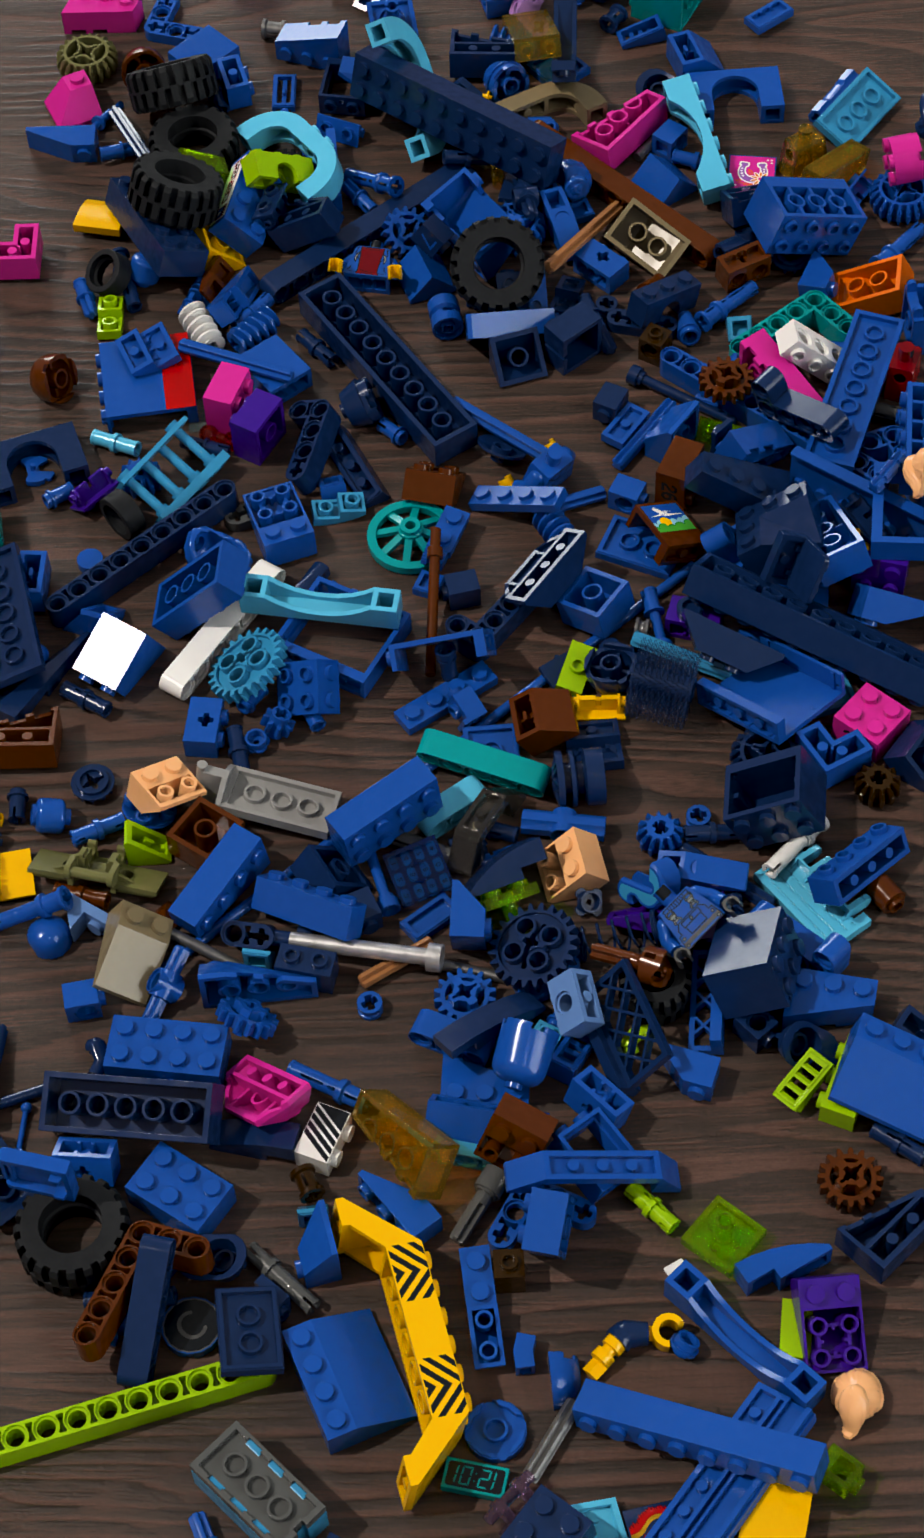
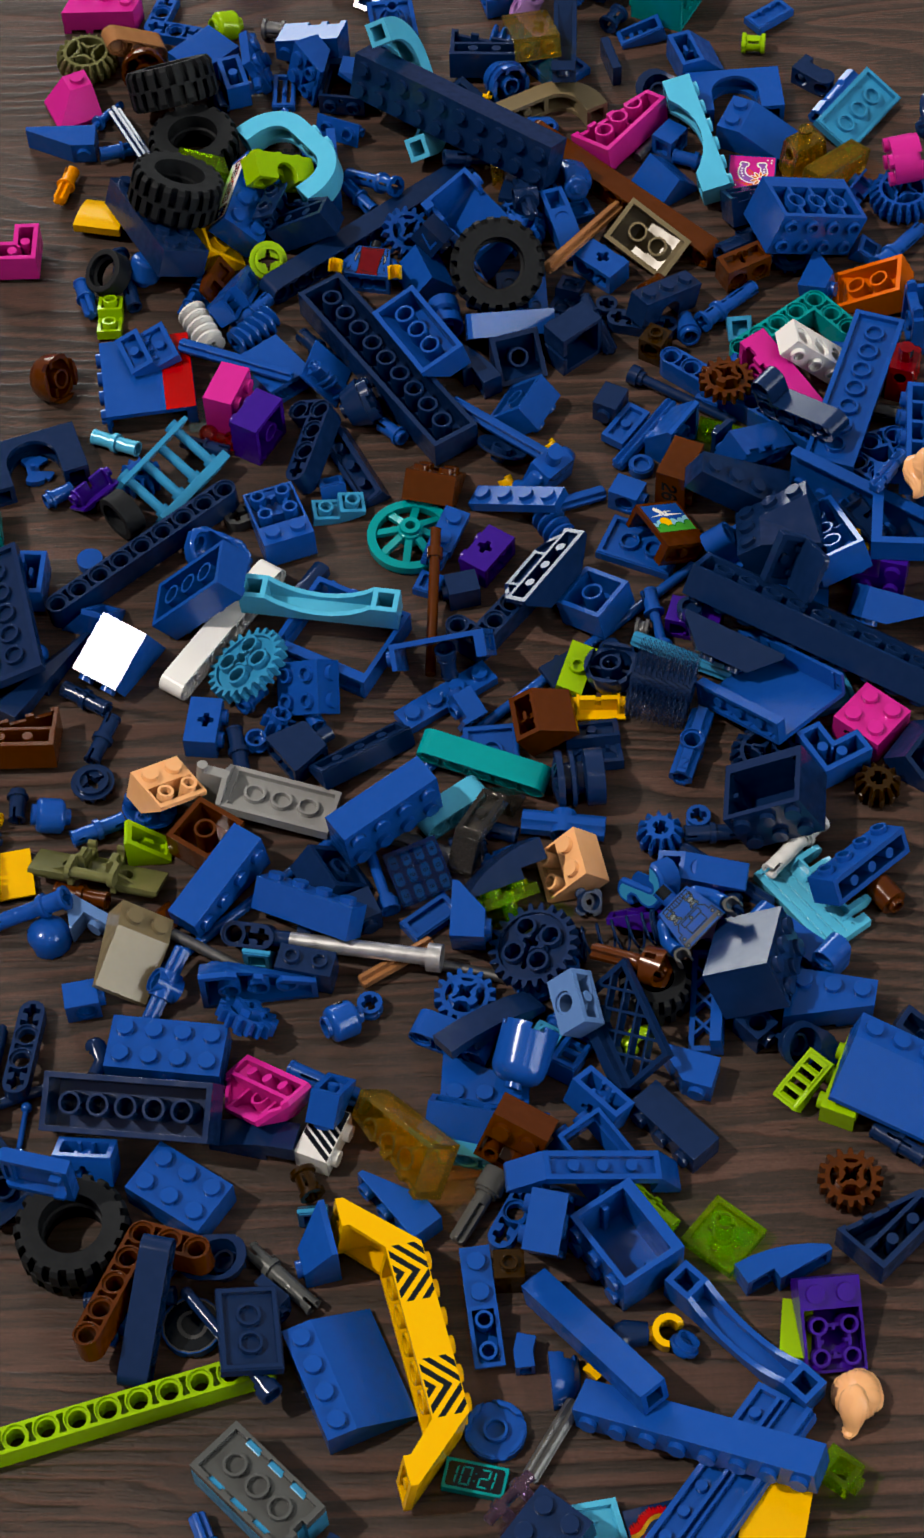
none -> dark blue beam [2,1000,47,1101]
none -> light orange axle [53,166,80,206]
none -> dark blue pin [84,712,121,764]
none -> medium nougat beam [101,25,168,60]
none -> dark blue piece [180,1287,283,1405]
none -> lime head [208,10,244,40]
none -> blue plate [239,30,274,95]
none -> lime gear [248,241,287,279]
none -> dark blue torso [265,721,335,782]
none -> blue slope [287,34,330,106]
none -> blue hinge [299,340,351,408]
none -> blue slope [305,1072,356,1131]
none -> dark blue slope [308,721,415,790]
none -> blue head [319,1000,365,1042]
none -> blue slope [372,285,471,377]
none -> dark blue slope [455,345,503,399]
none -> dark purple brick [458,524,515,588]
none -> blue slope [491,374,561,435]
none -> blue brick [521,1268,669,1416]
none -> blue container [568,1177,685,1312]
none -> dark blue tile [600,36,622,86]
none -> blue tile [628,454,654,479]
none -> dark blue brick [630,1080,720,1174]
none -> blue piece [669,706,714,786]
none -> blue slope [716,95,798,164]
none -> lime bush [741,32,766,54]
none -> dark blue leg [791,54,835,97]
none -> blue slope [848,234,882,264]

